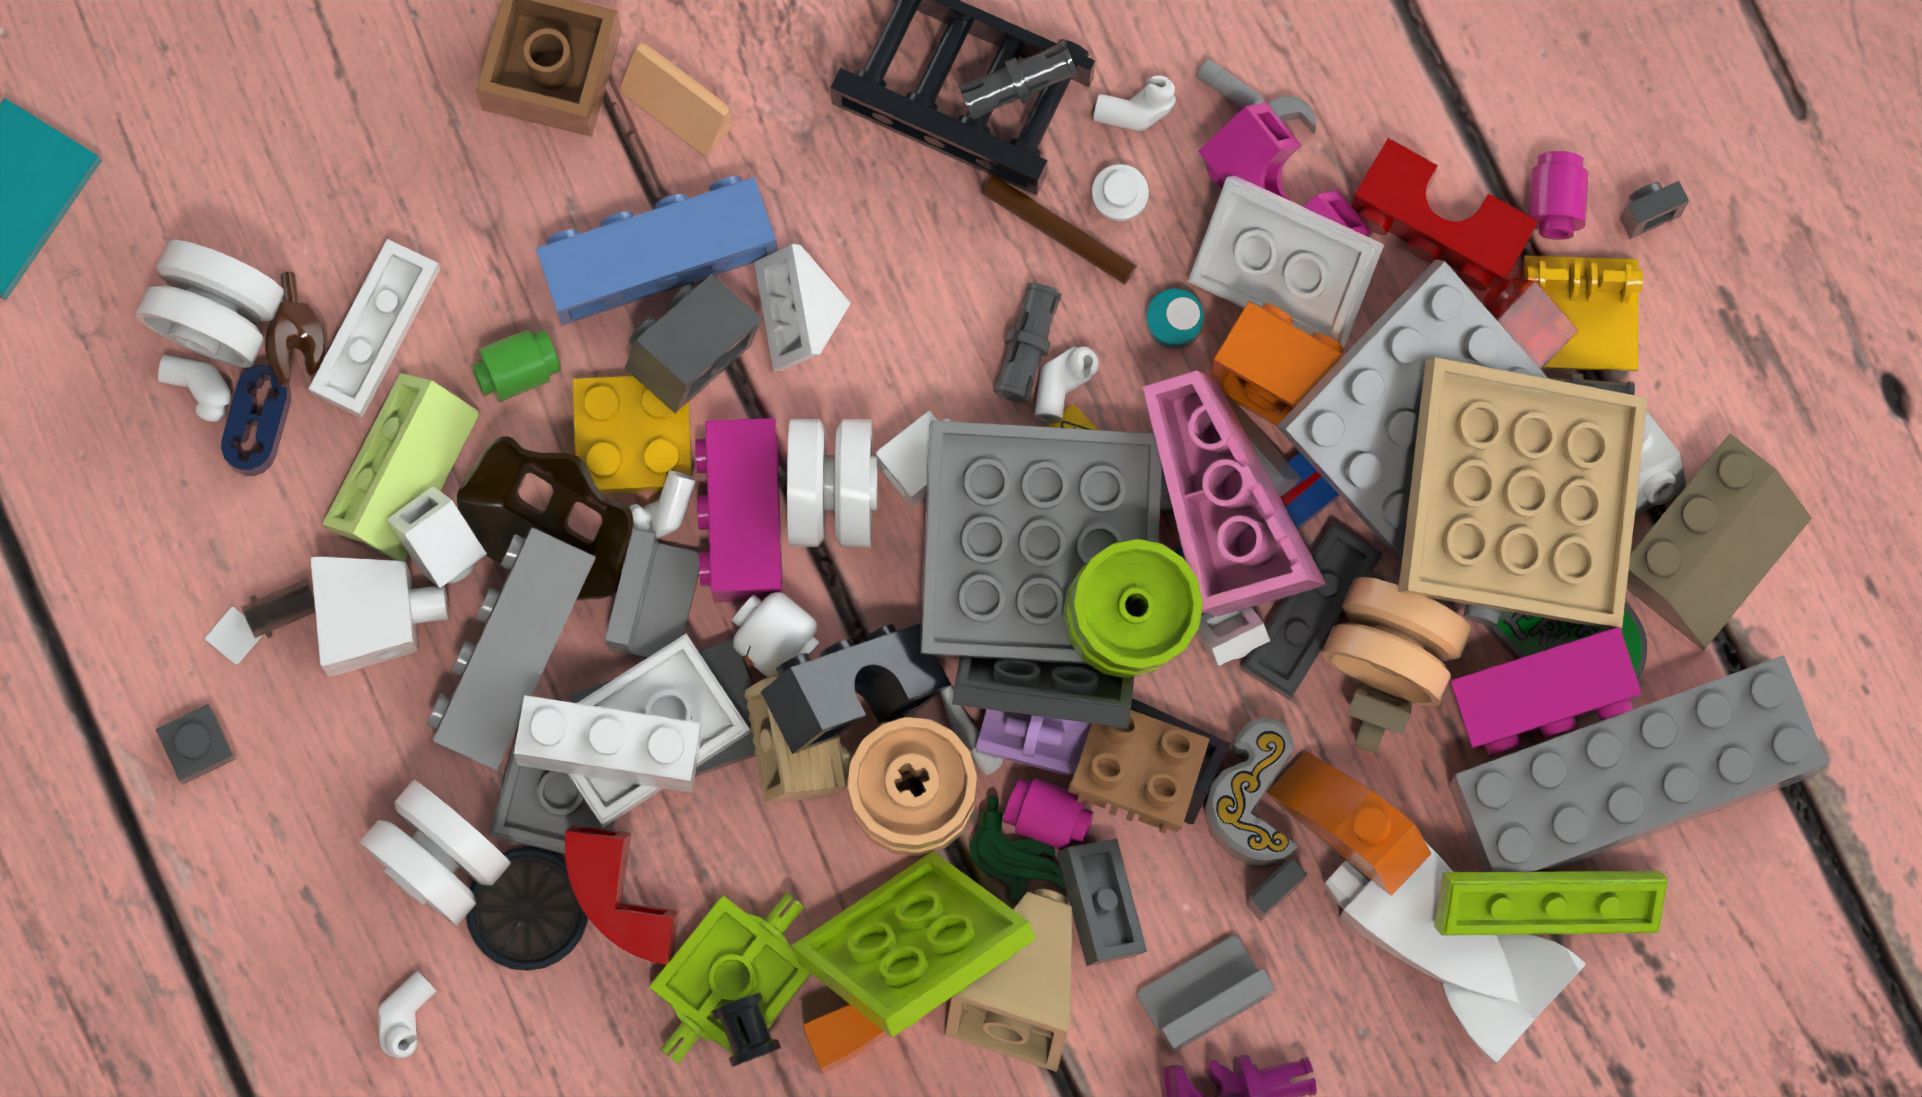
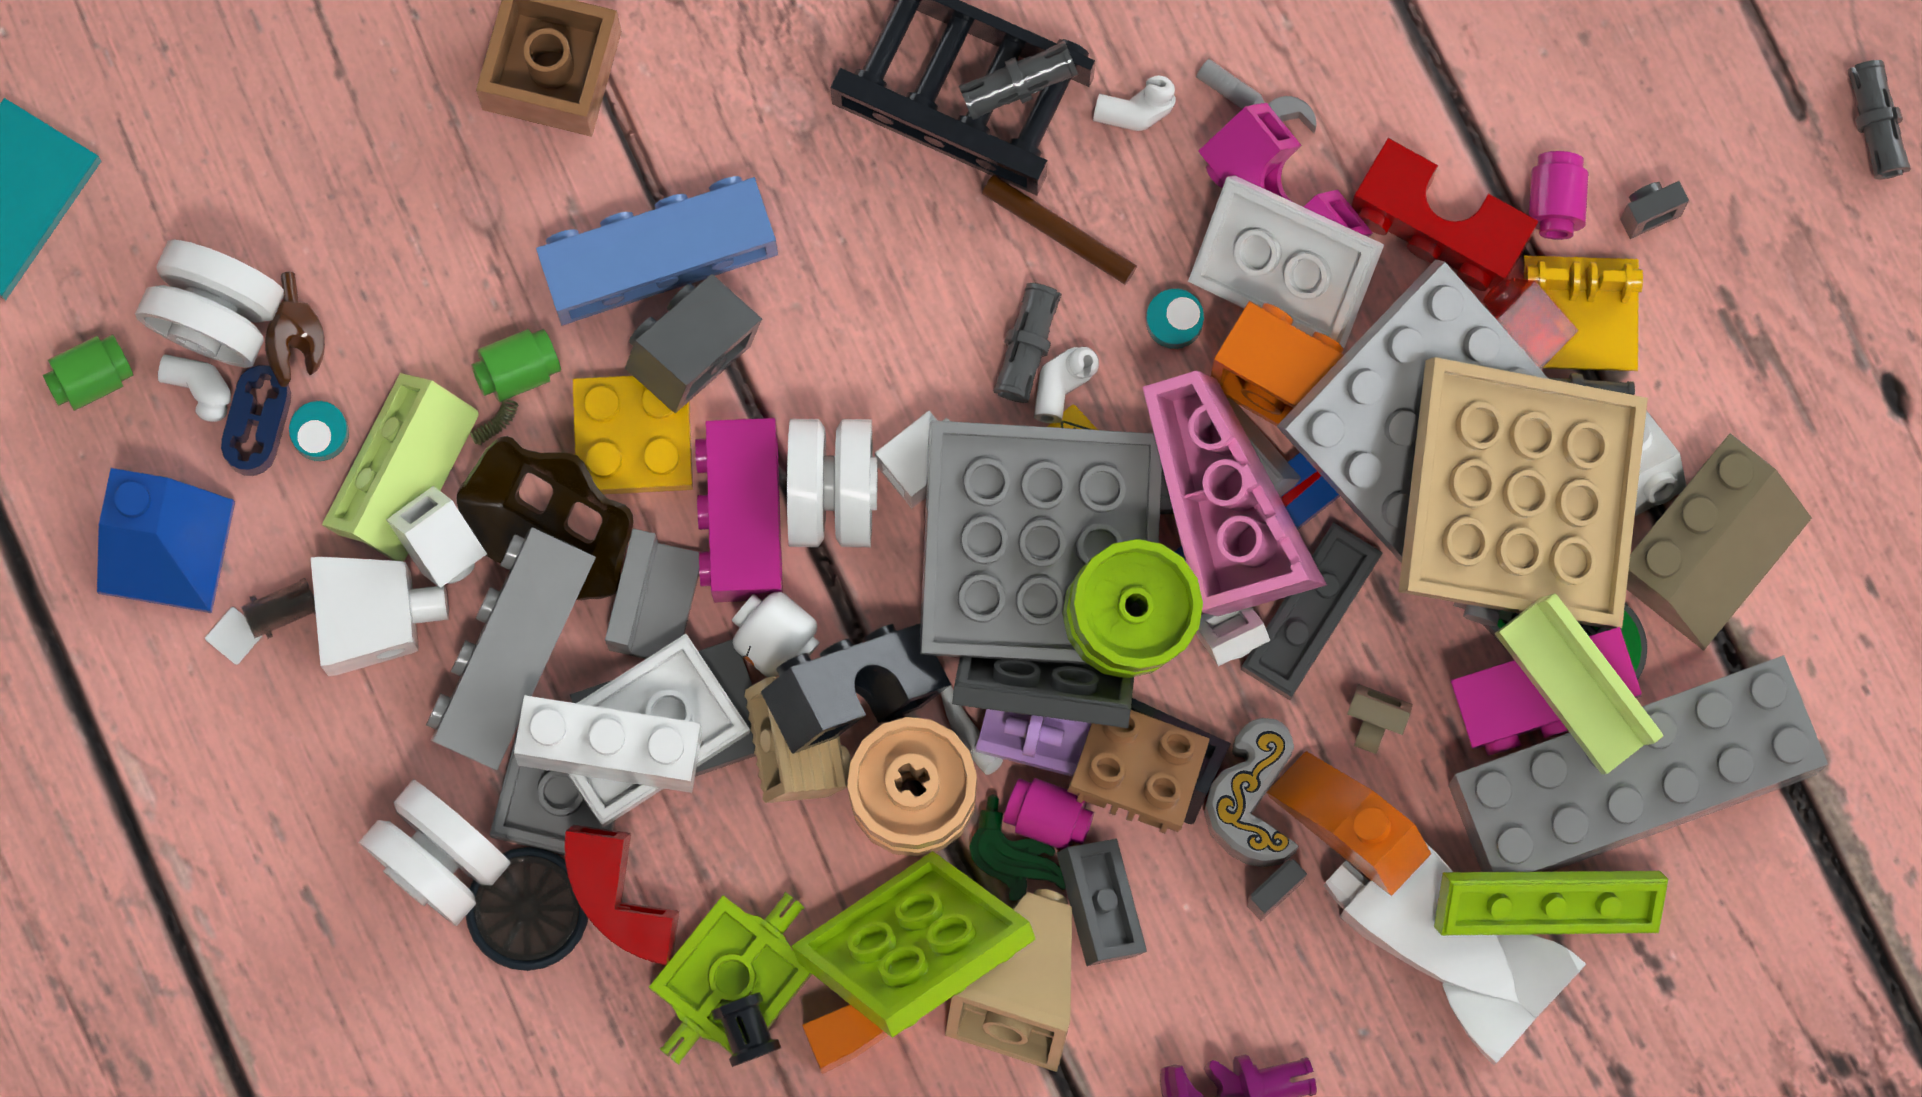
dark grey plate [155,704,236,785] -> none
white plate [308,239,441,419] -> none
white arm [378,970,437,1059] -> none
light nougat slope [621,43,733,155] -> none
white arm [628,470,696,539] -> none
white slope [754,244,851,371] -> none
white plate [1092,164,1149,222] -> none
light grey panel [1137,935,1275,1055] -> none
light nougat wheel [1321,577,1472,707] -> none
none -> bright green brick [42,334,134,411]
none -> blue slope [97,468,235,613]
none -> teal tile [289,401,349,461]
none -> olive leg [470,400,519,445]
none -> yellowish green panel [1494,593,1663,775]
none -> dark grey pin [1848,60,1911,180]

